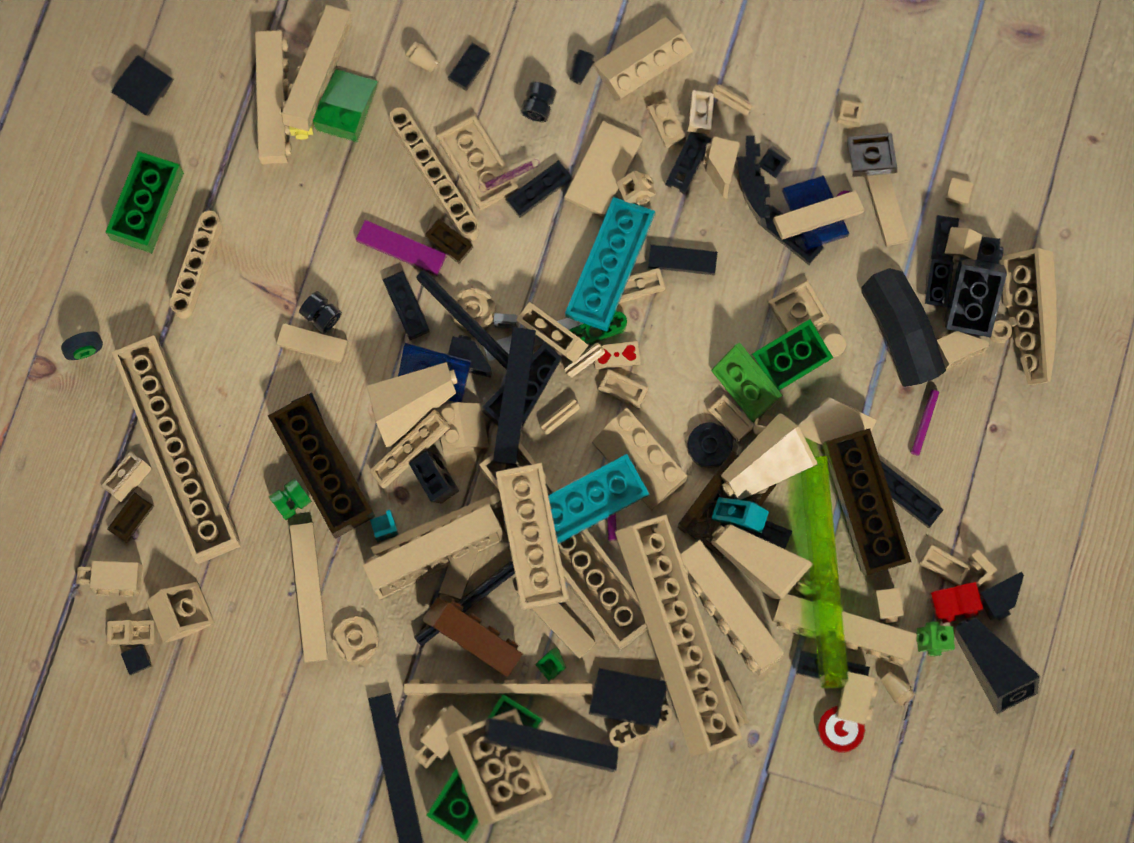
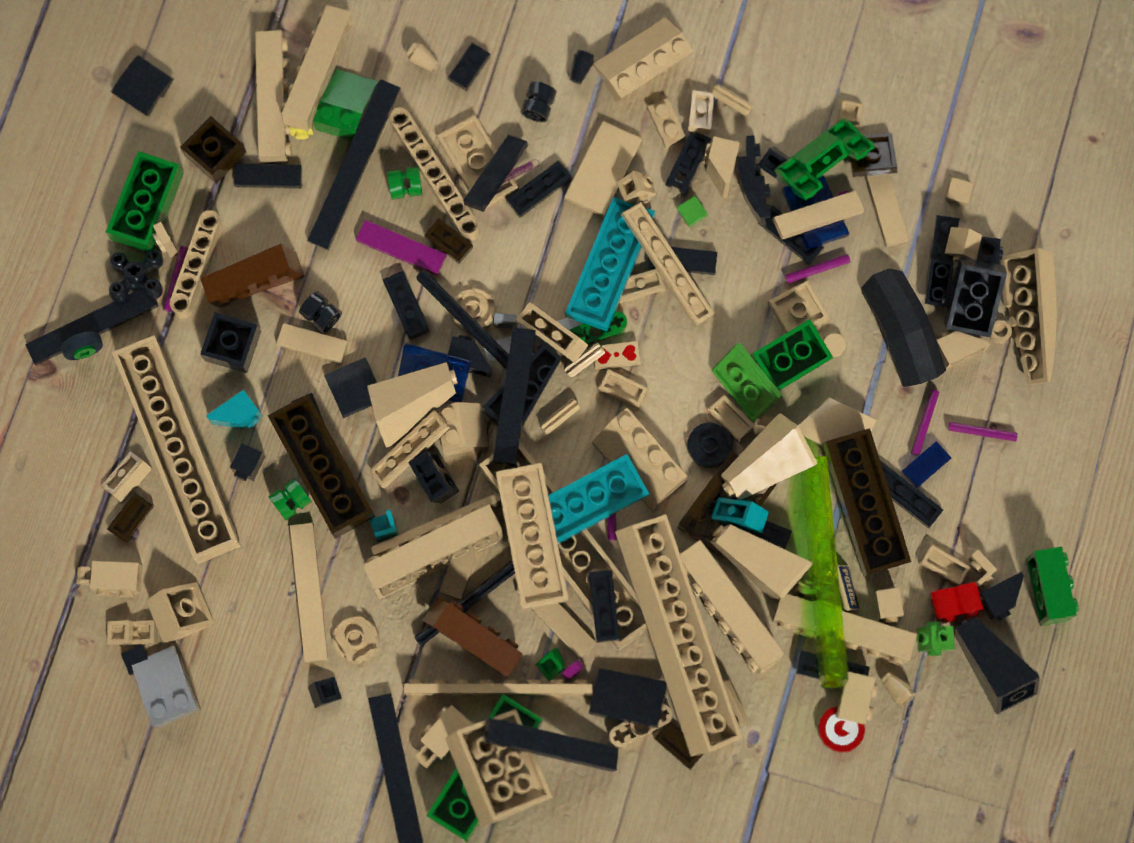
none -> black tile [25,288,159,365]
none -> black gear [109,249,164,302]
none -> light grey slope [132,645,201,728]
none -> tan plate [153,222,178,258]
none -> magenta bar [163,246,188,312]
none -> dark brown brick [180,116,247,184]
none -> reddish brown wedge [200,243,305,307]
none -> black brick [200,312,261,373]
none -> teal slope [206,390,262,429]
none -> black brick [230,443,265,482]
none -> black tile [234,164,303,189]
none -> black tile [307,79,401,251]
none -> black slope [308,677,342,708]
none -> black slope [324,357,377,418]
none -> green wheel [387,167,423,200]
none -> black tile [463,135,528,212]
none -> magenta tile [561,659,585,680]
none -> black tile [589,570,620,643]
none -> tan tile [621,202,715,327]
none -> dark brown tile [654,722,704,770]
none -> bright green tile [677,196,708,227]
none -> green bracket [774,118,875,200]
none -> magenta bar [784,254,851,284]
none -> slope [831,565,860,613]
none -> clear blue tile [902,441,952,488]
none -> magenta bar [948,422,1018,442]
none -> green brick [1026,546,1079,626]

